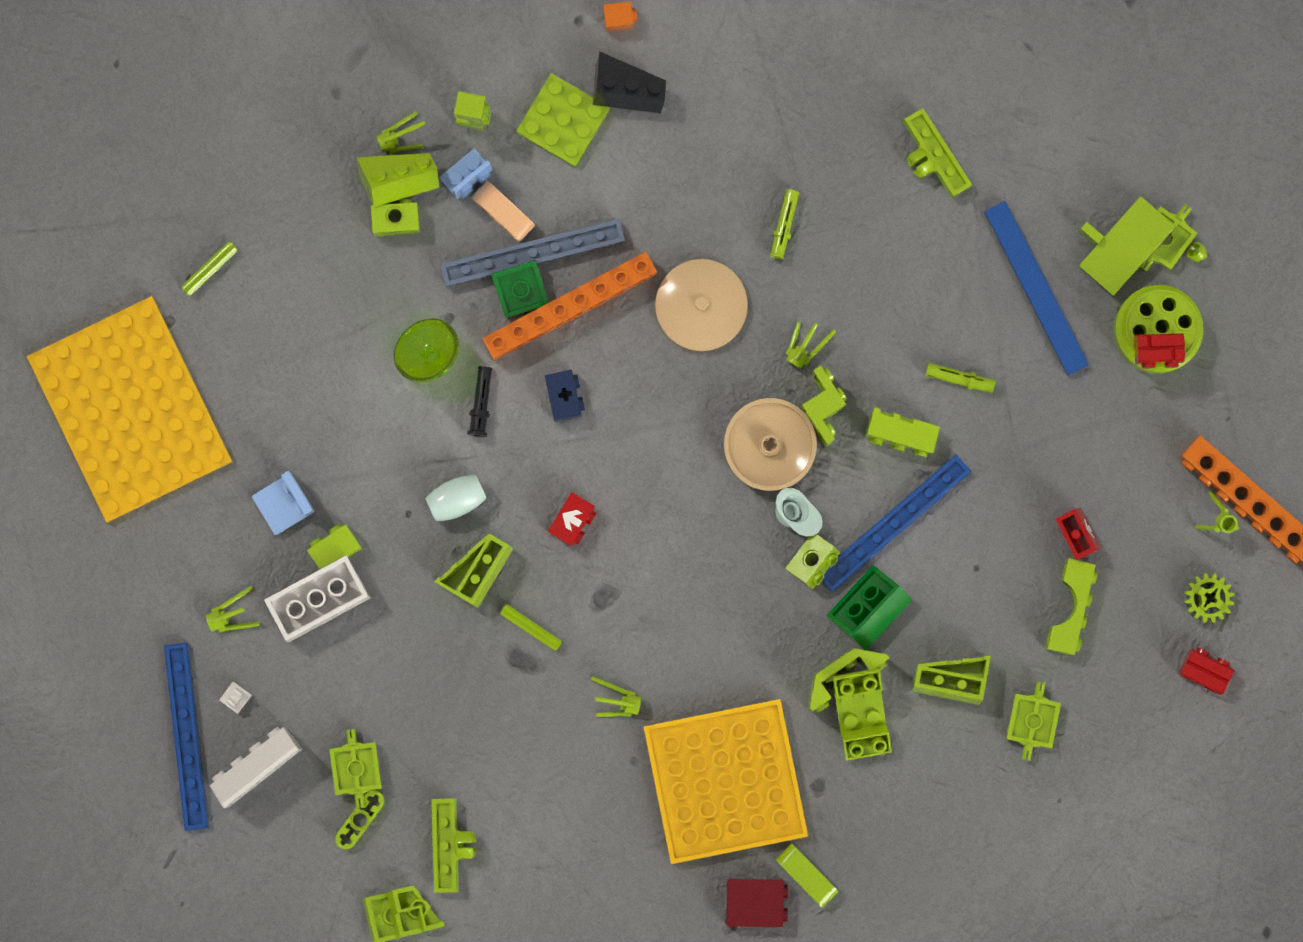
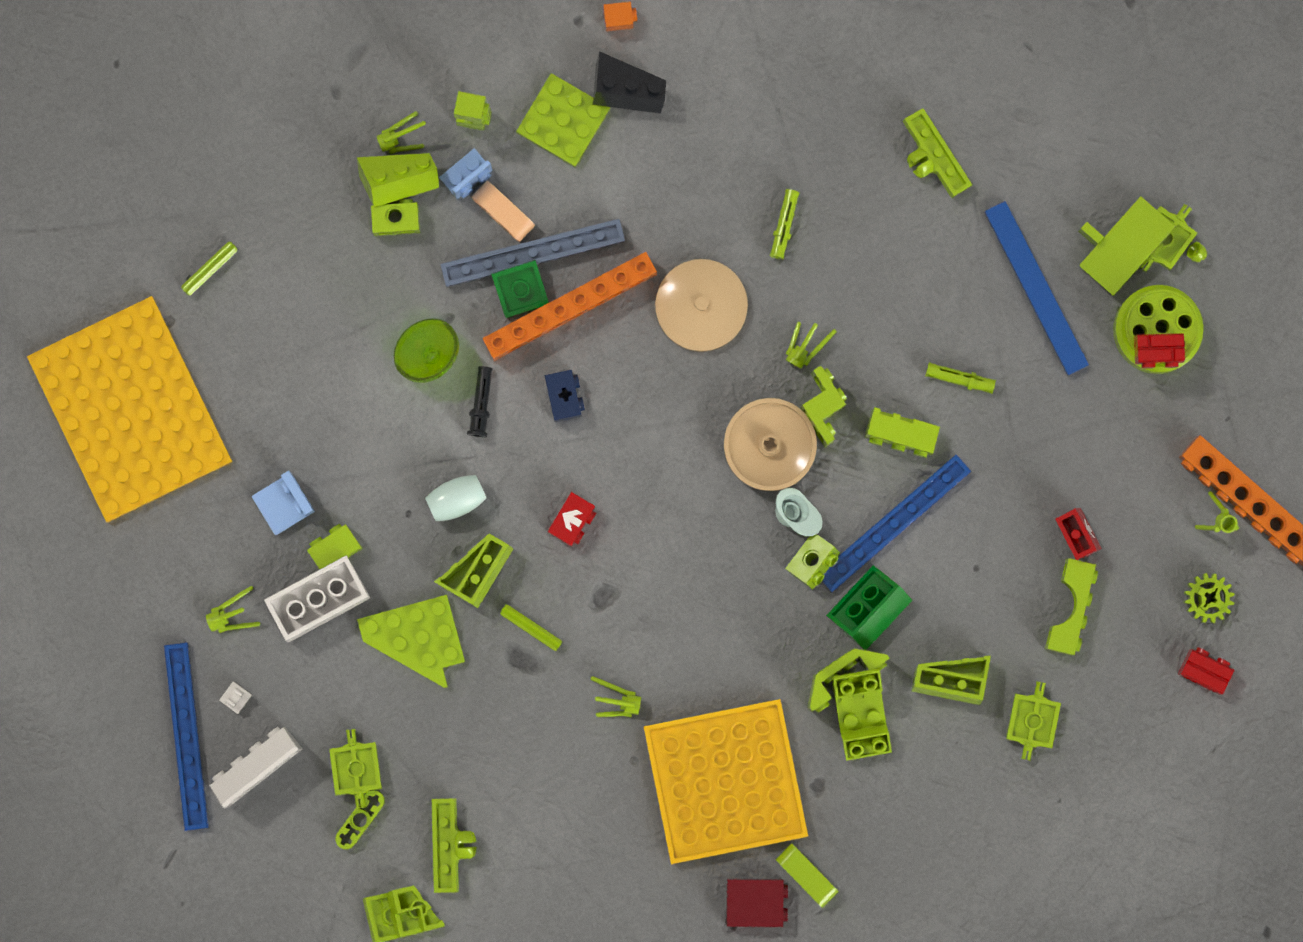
none -> lime wing [357,595,465,688]

